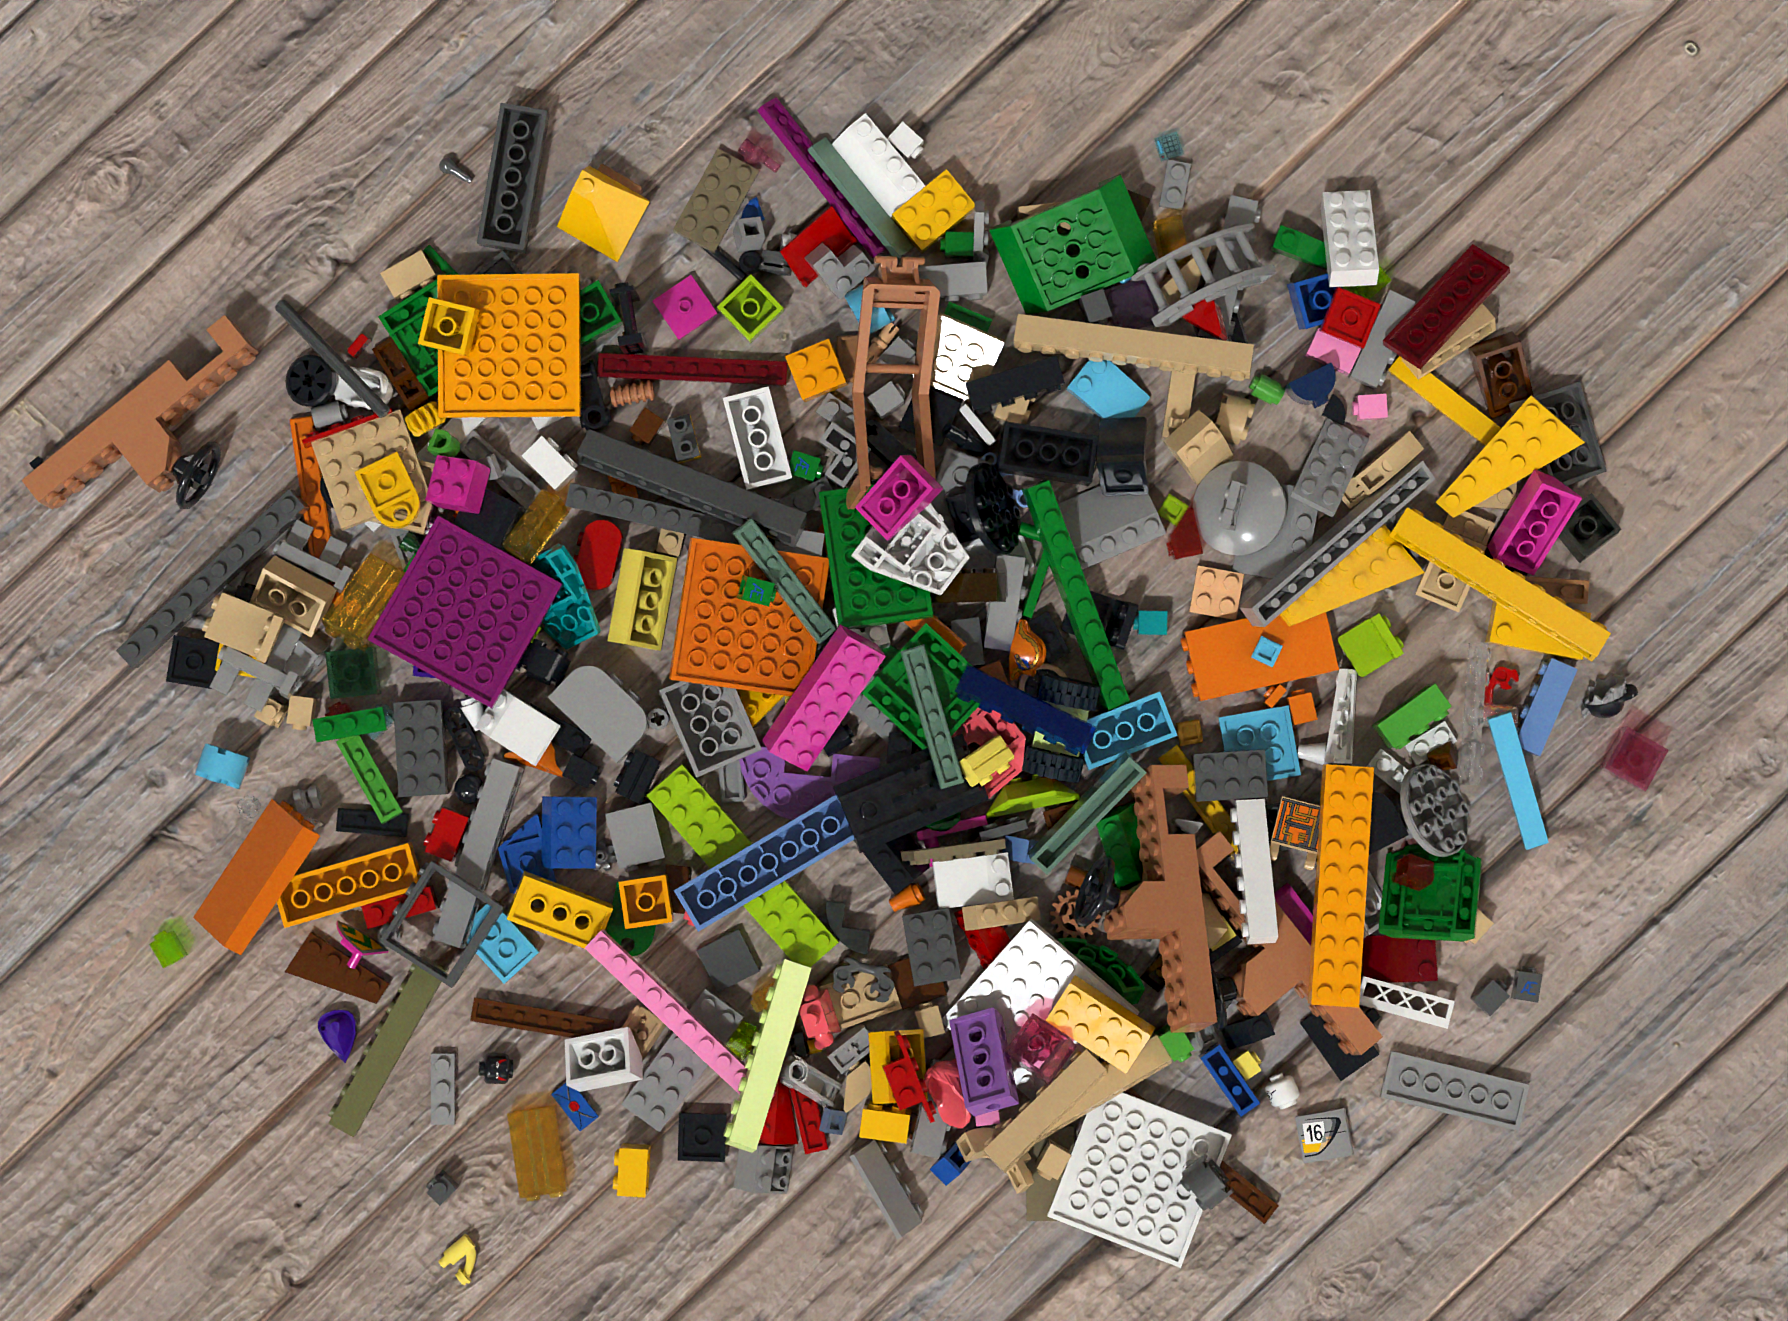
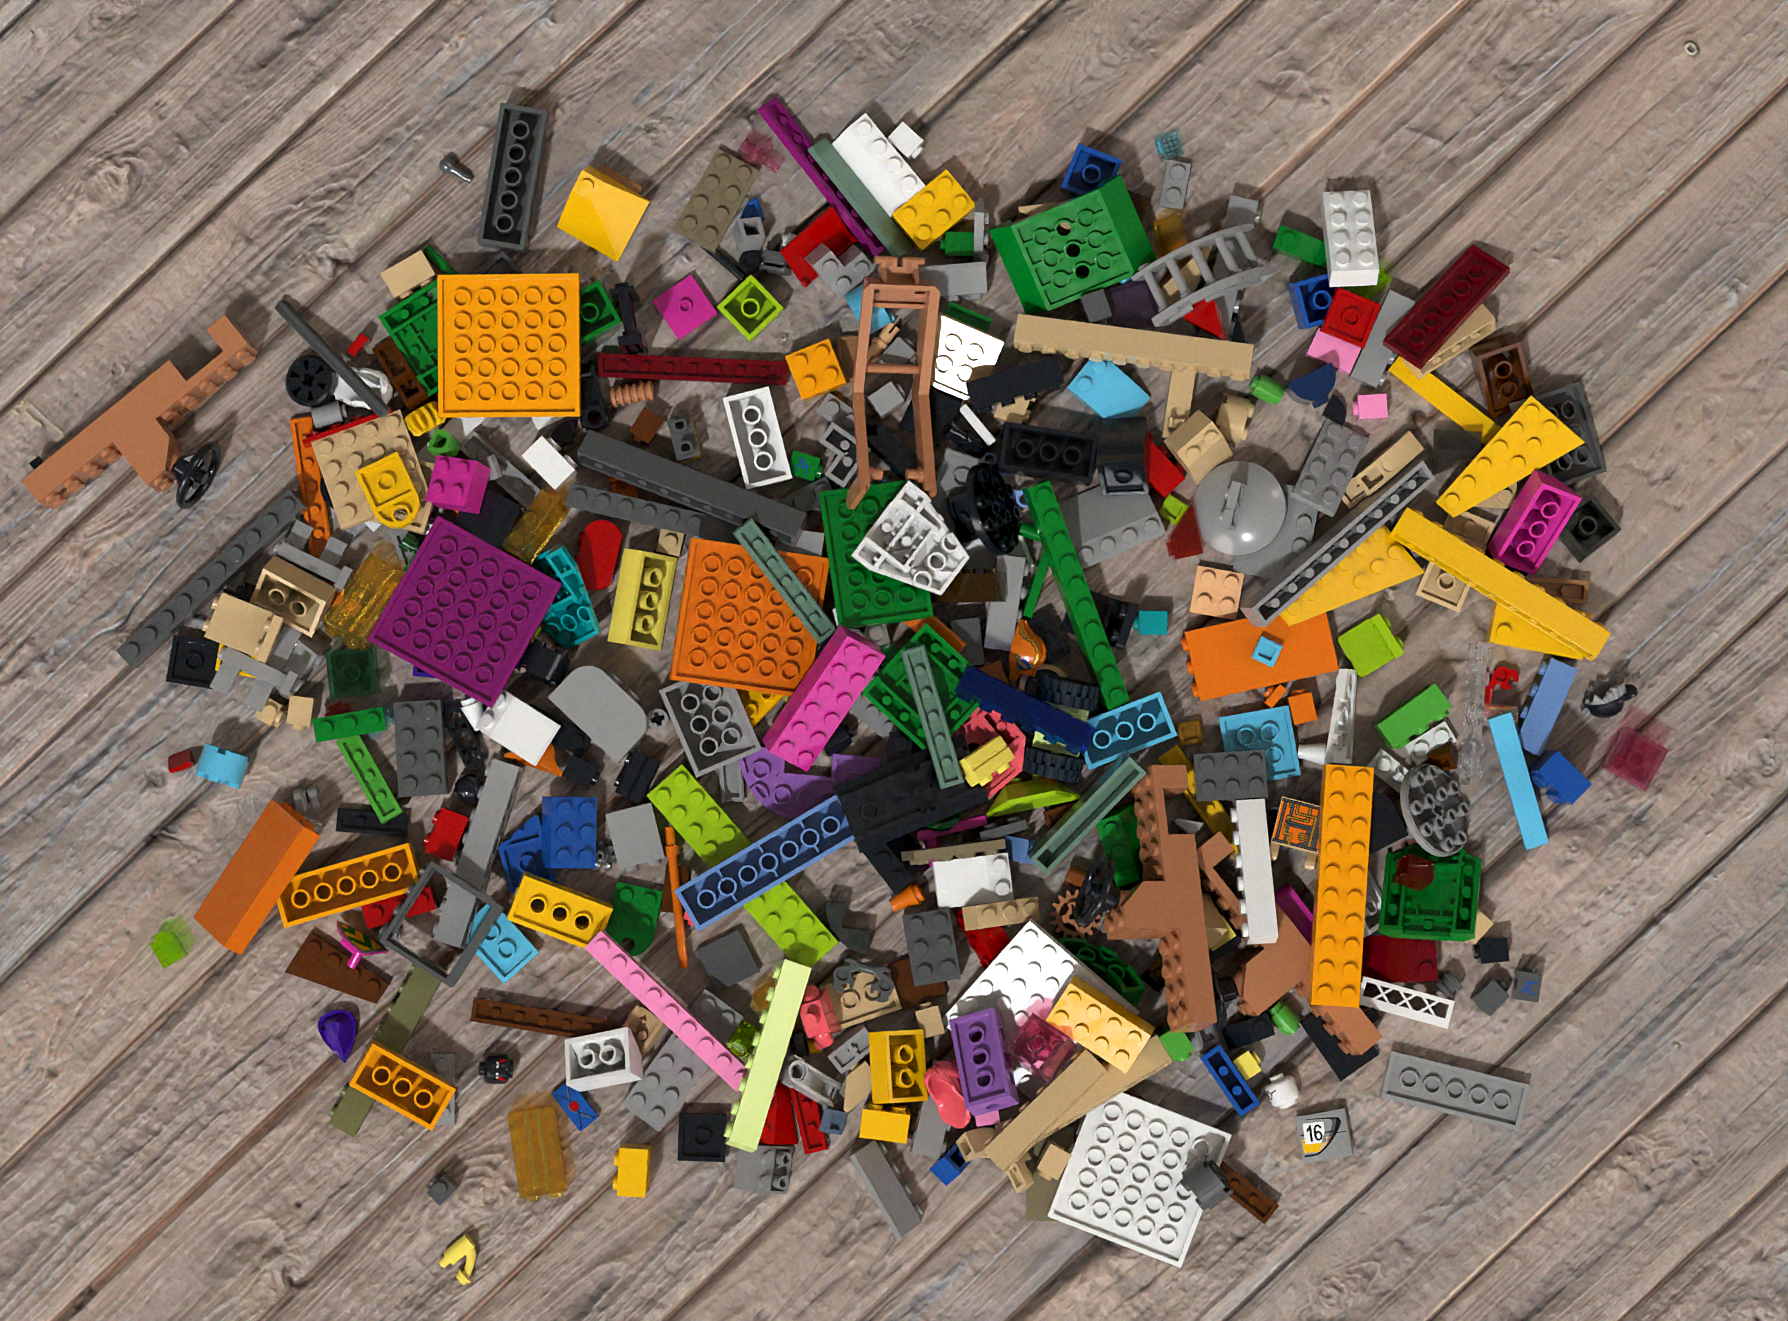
yellow brick [418,297,480,356] -> none
light orange brick [618,874,674,929] -> none
green brick [737,575,776,606] -> none
dark pink slope [855,455,943,541] -> none
red bracket [882,1031,937,1123] -> none
none -> red slope [168,749,196,773]
none -> light orange brick [348,1039,456,1131]
none -> black tile [550,420,577,444]
none -> orange bar [664,826,689,969]
none -> blue brick [1060,143,1122,197]
none -> red brick [1145,430,1186,499]
none -> bright green brick [1267,1000,1301,1036]
none -> clear smoke wing [1432,429,1482,475]
none -> dark grey wheel [1433,970,1463,1000]
none -> black brick [1472,936,1509,964]
none -> blue brick [1528,750,1592,805]

